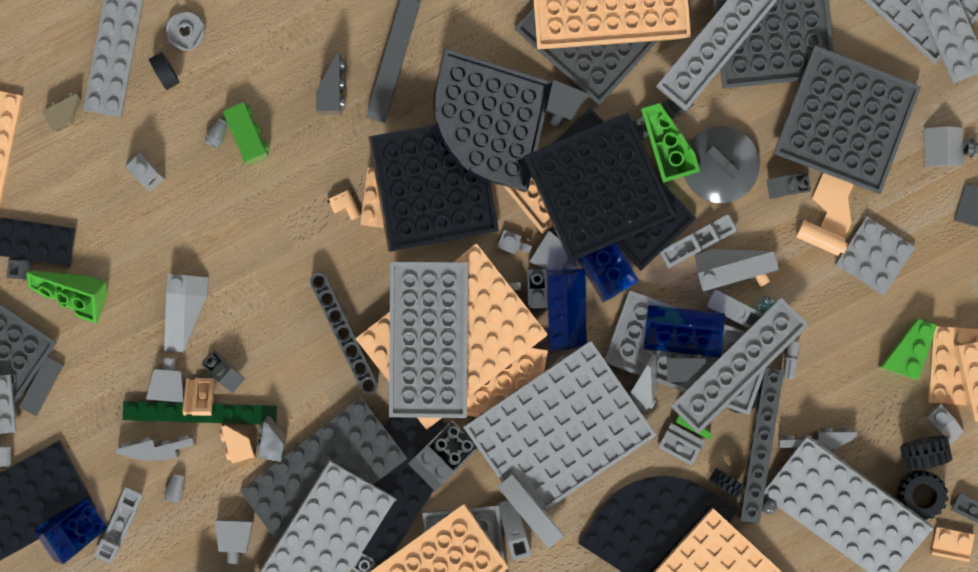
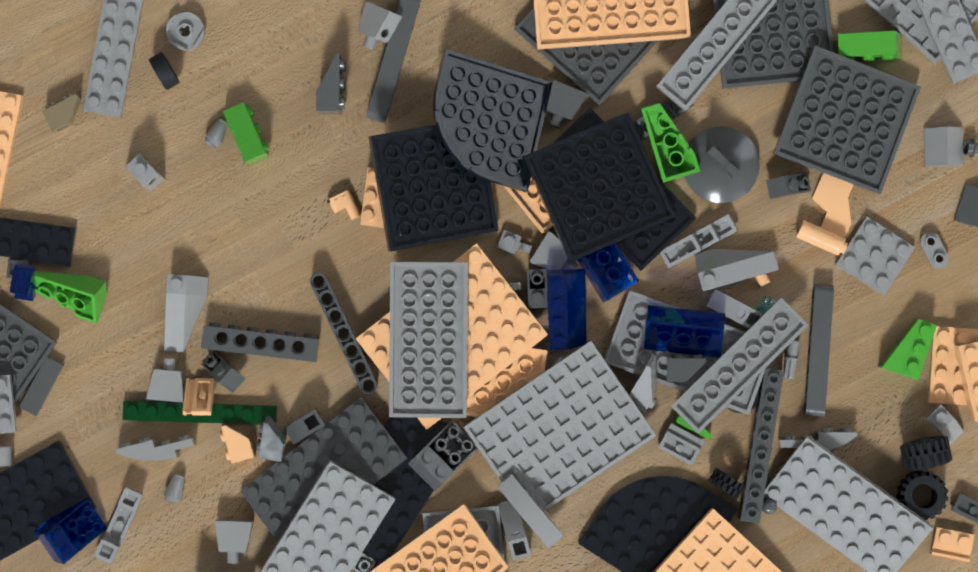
none -> clear blue slope [10,263,35,301]
none -> dark grey brick [201,322,320,362]
none -> dark grey slope [284,408,326,445]
none -> light grey torso [358,1,402,50]
none -> dark grey beam [804,284,834,417]
none -> bright green wedge [838,30,902,61]
none -> light grey plate [920,232,949,269]

